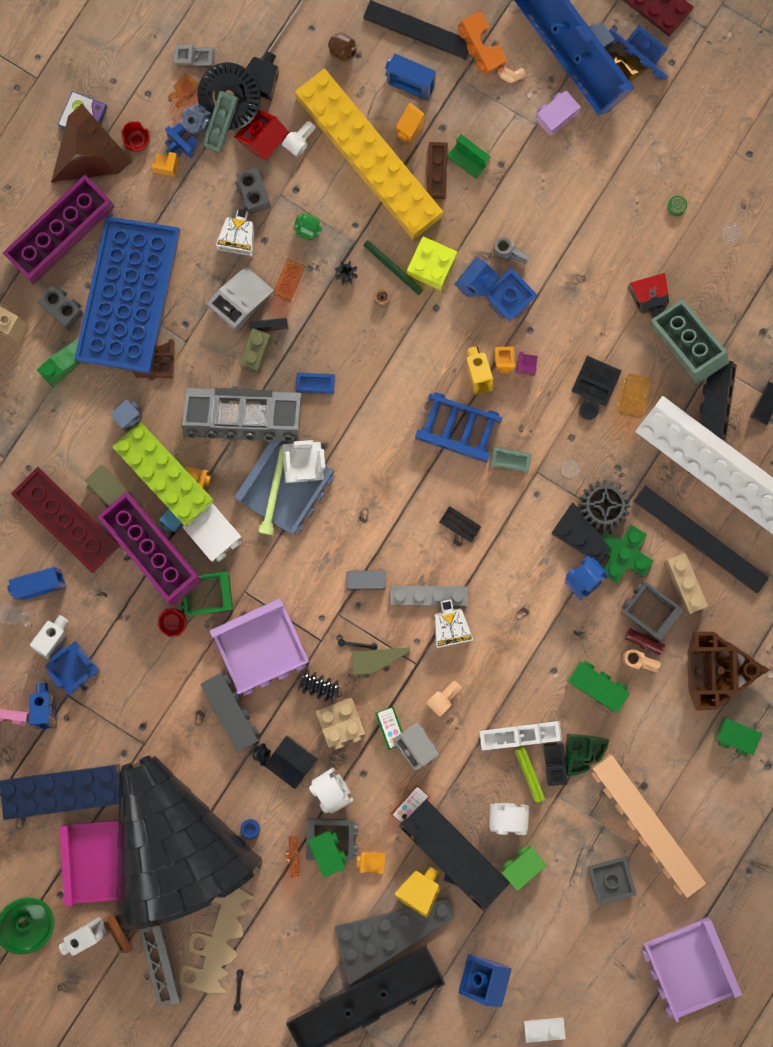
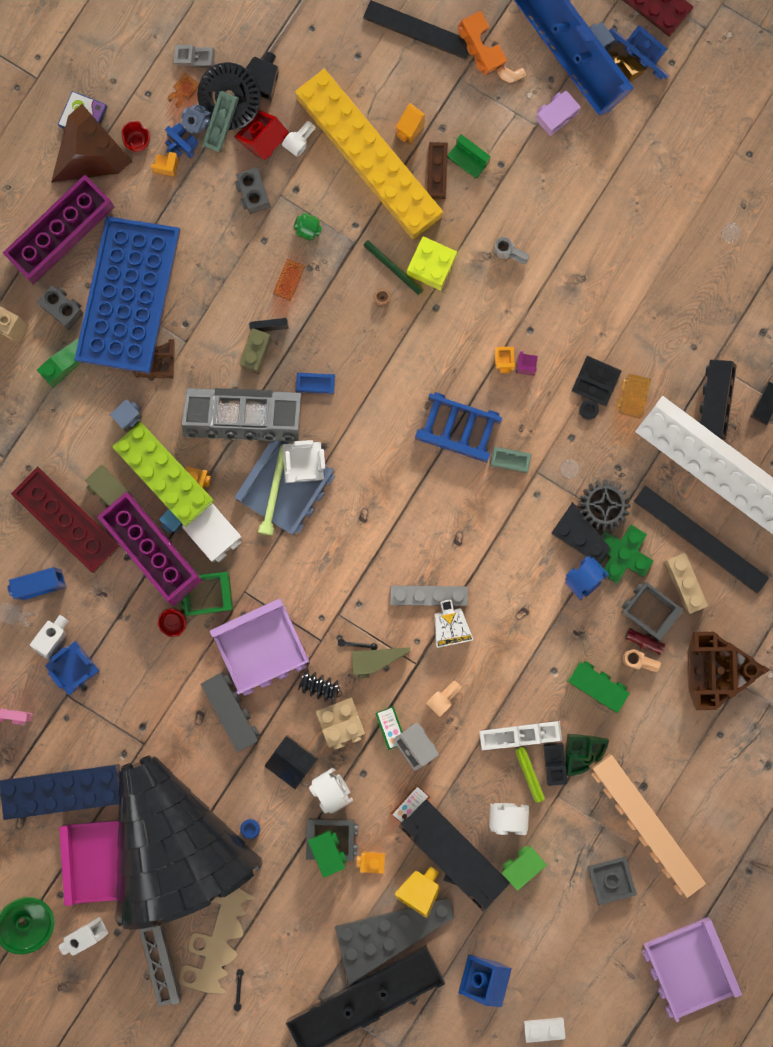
blue torso [29,683,57,729] -> none
dark orange tile [103,915,133,953] -> none
light grey slope [206,267,274,333] -> none
white torso [216,209,254,257] -> none
black plate [253,743,271,766] -> none
clear orange plate [286,835,300,878] -> none
reddish brown head [328,33,357,61] -> none
black gear [335,261,358,285] -> none
slope [347,570,385,590] -> none
blue window [385,53,436,101] -> none
black tile [439,506,481,543] -> none
blue torso [454,257,499,297] -> none
yellow torso [466,347,493,396] -> none
blue panel [484,268,537,322] -> none
torso [628,273,669,319] -> none
sand green brick [651,299,729,384] -> none
green tile [667,196,687,216] -> none
green brick [714,717,763,757] -> none

